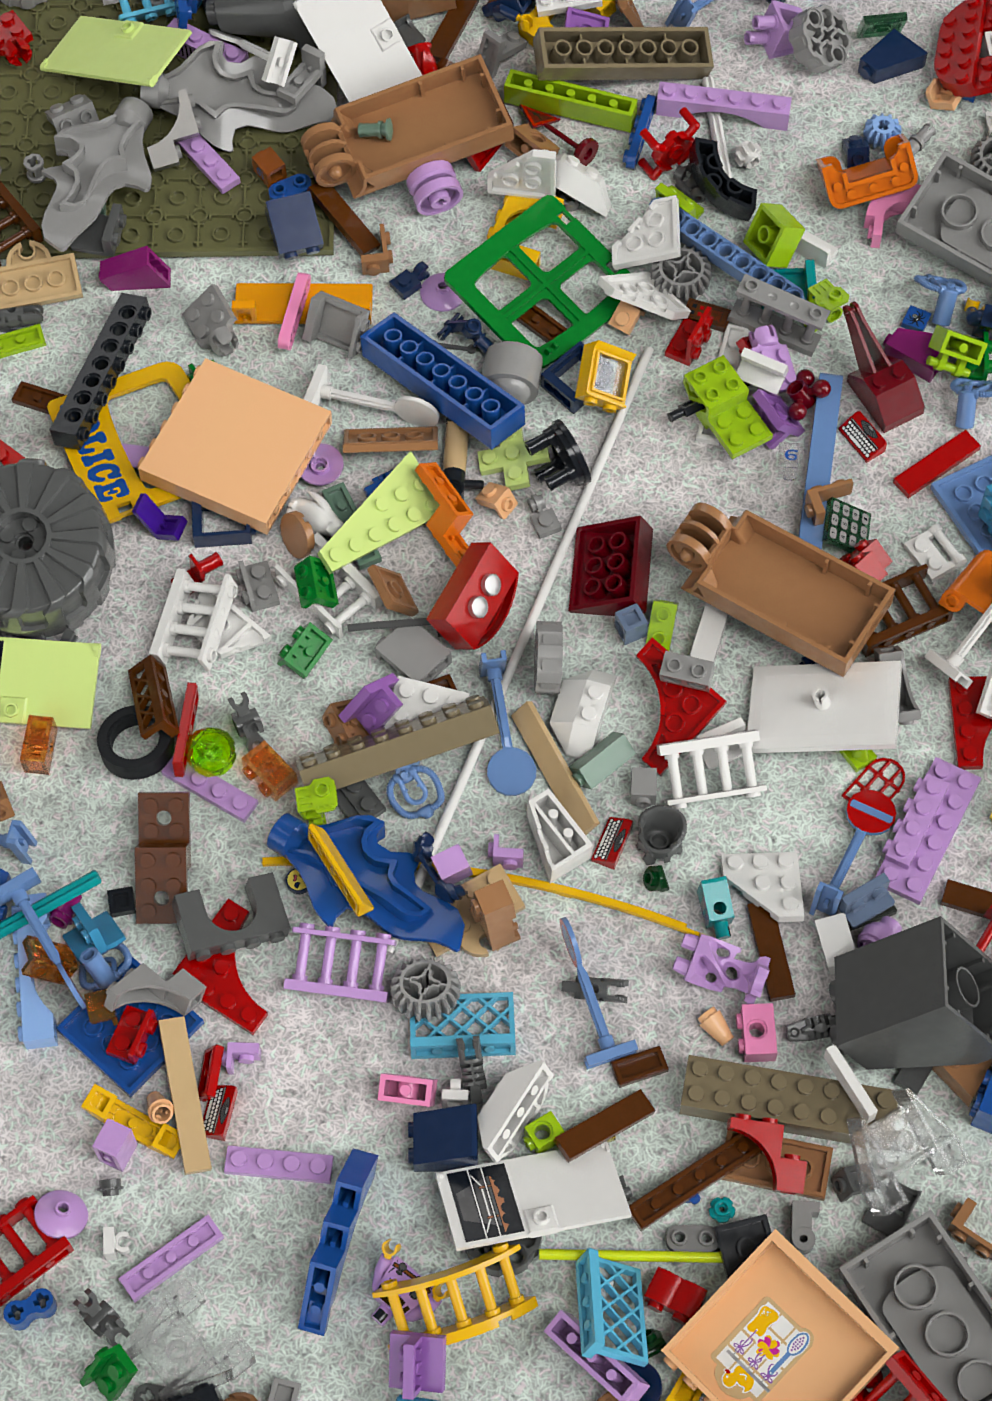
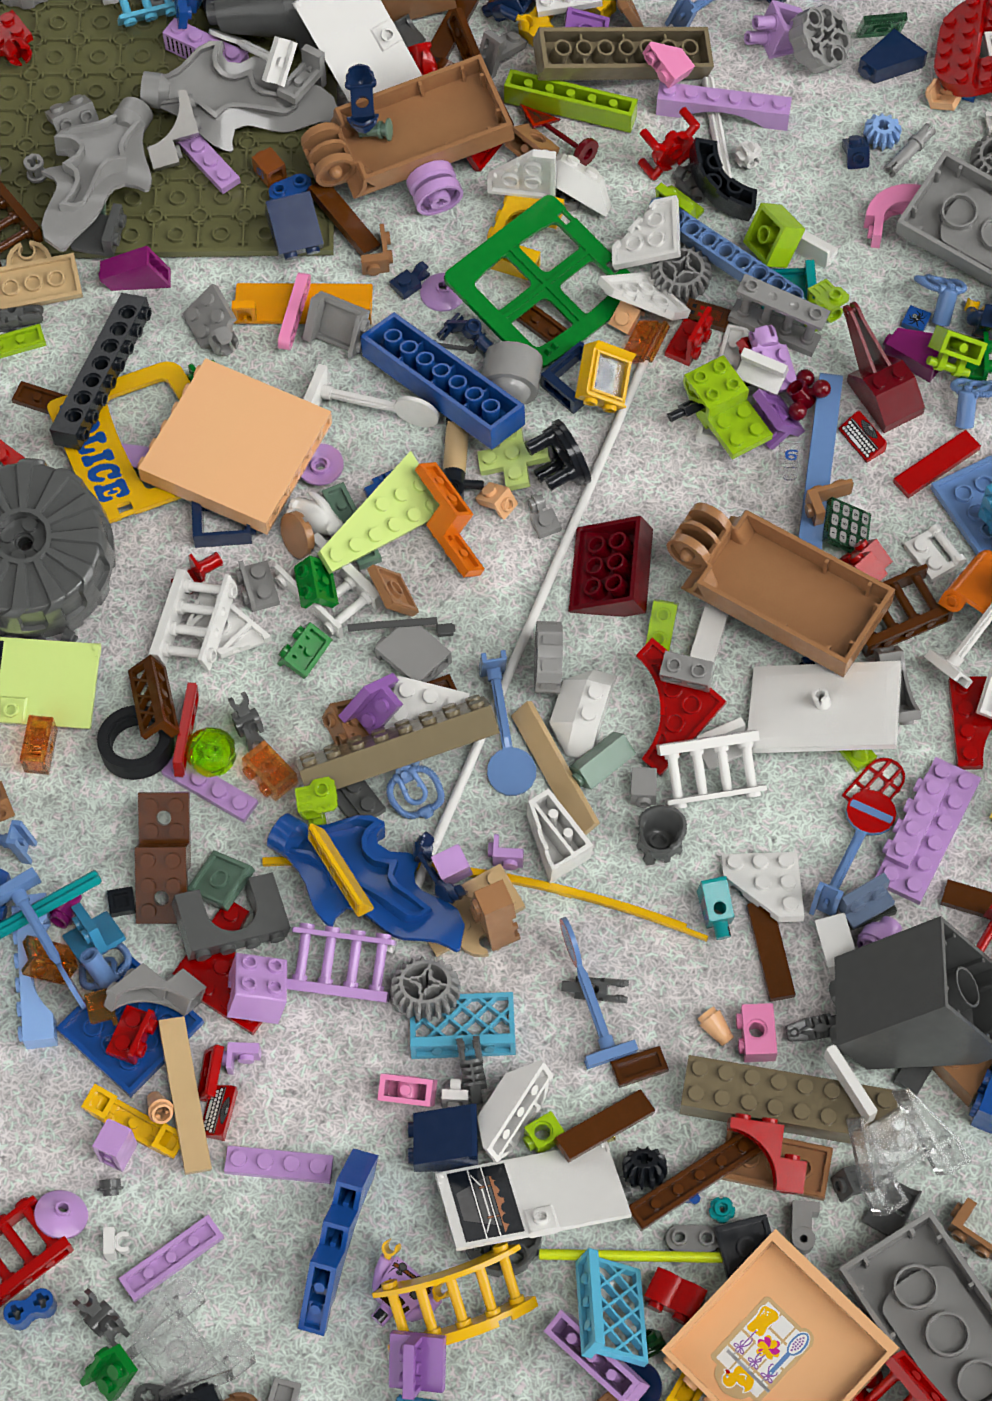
yellowish green door [40,16,192,87] -> none
dark purple bracket [132,493,188,541] -> none
tile [286,868,307,895] -> none
medium nougat tile [343,426,438,453] -> none
red piece [426,542,519,650] -> none
slope [591,817,633,870] -> none
sand blue brick [614,603,648,645] -> none
blue plate [623,94,657,170] -> none
dark green plate [643,865,670,892] -> none
lavender hips [672,933,771,1004] -> none
orange windscreen [816,133,918,209] -> none
none -> sand green tile [188,850,255,911]
none -> lavender piece [227,953,287,1024]
none -> dark blue piece [345,64,379,134]
none -> reddish brown tile [447,8,481,60]
none -> black gear [622,1146,668,1191]
none -> clear orange plate [624,320,670,363]
none -> bright pink slope [642,42,695,89]

